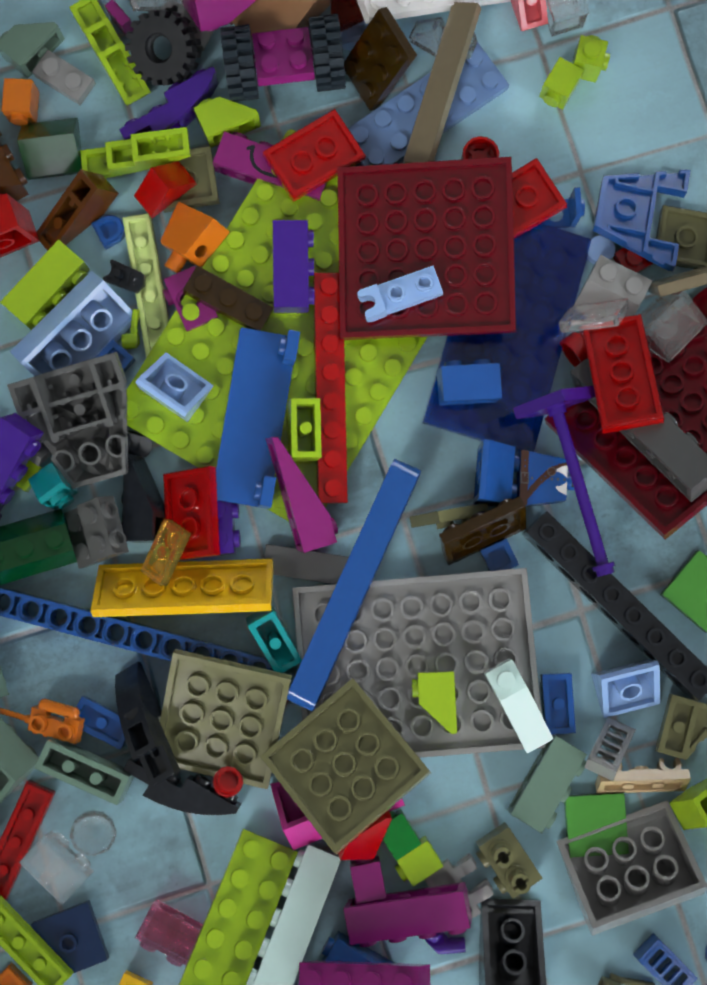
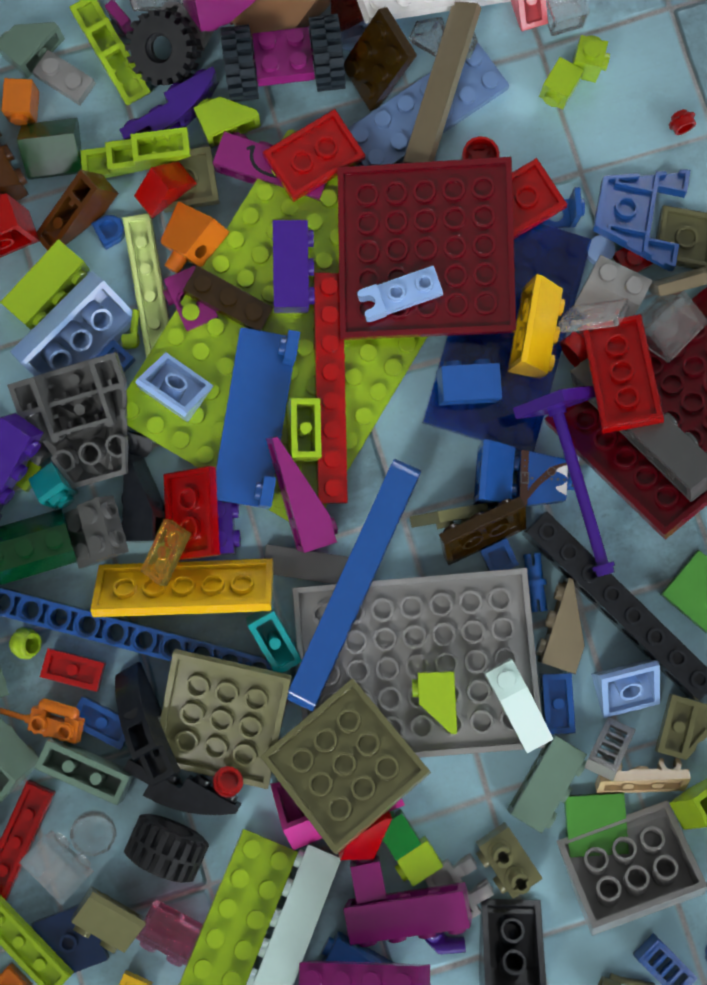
black piece [103,260,146,294] -> none
none -> lime piece [9,627,42,660]
none -> red plate [40,648,106,692]
none -> olive slope [71,886,146,954]
none -> black tyre [124,814,209,883]
none -> yellow slope [507,274,565,379]
none -> blue pin [523,553,548,613]
none -> dark tan slope [535,578,585,674]
none -> red plate [669,109,696,135]

